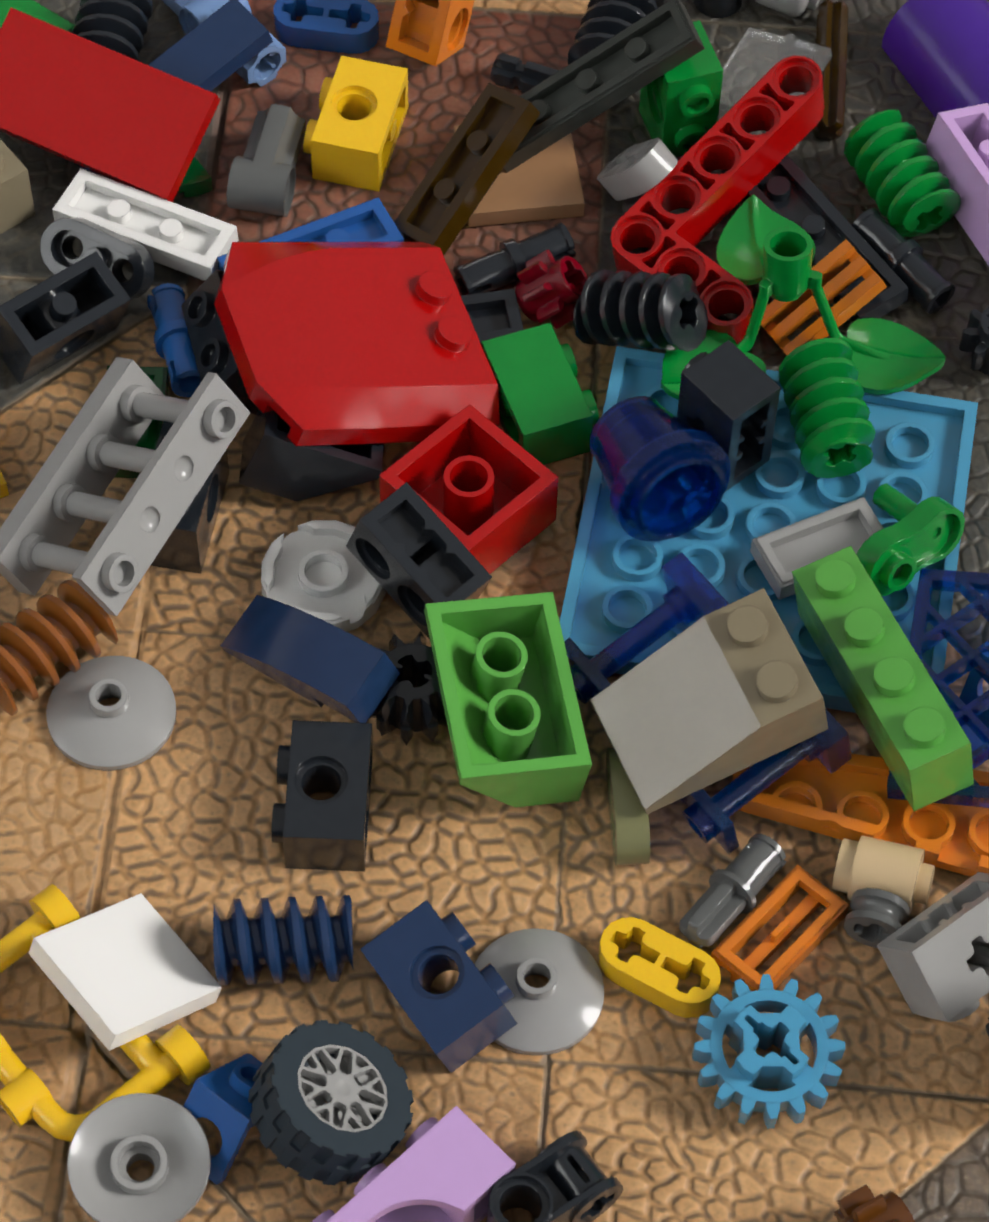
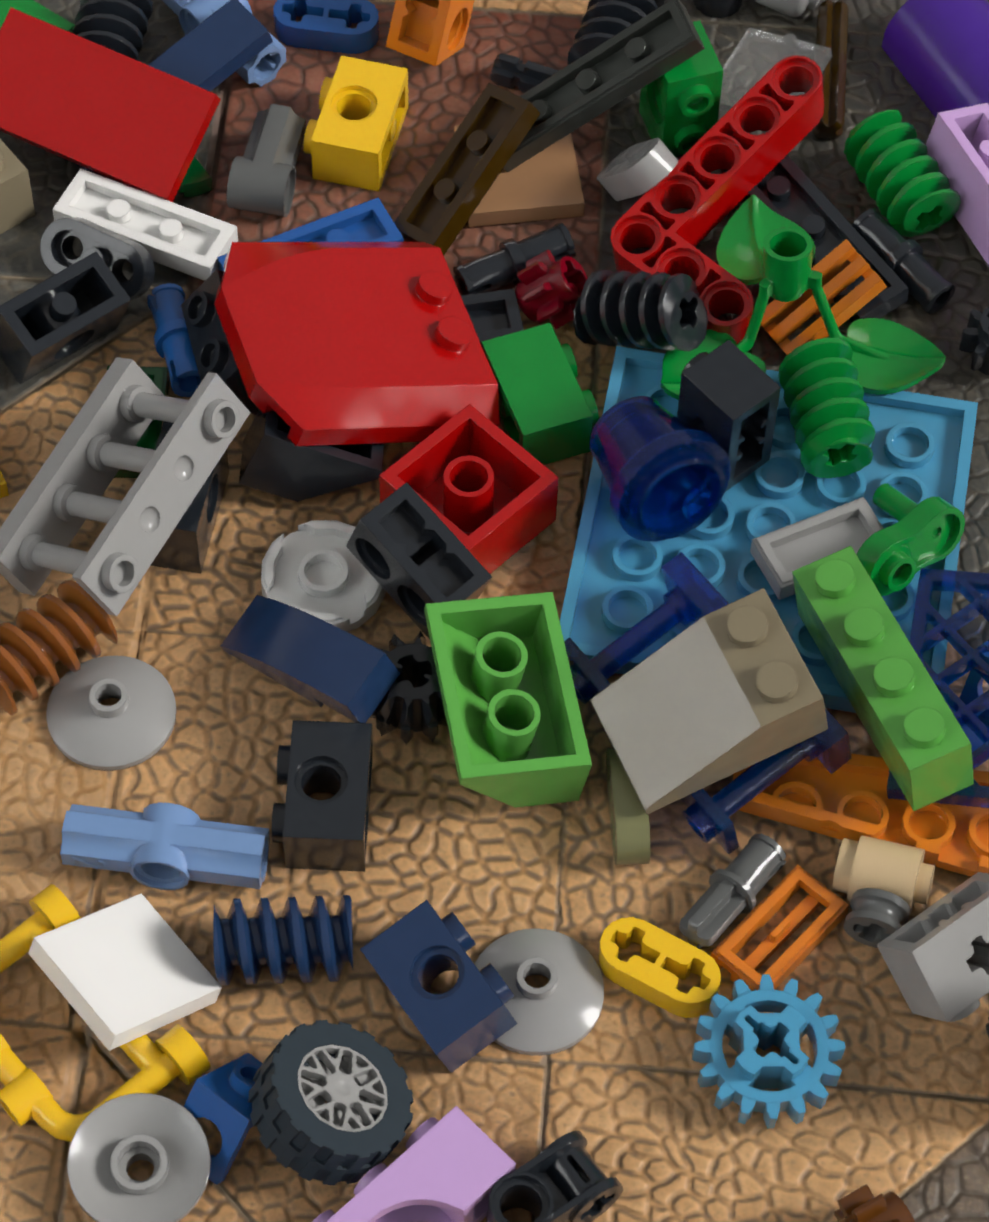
none -> medium blue piece [60,803,270,890]

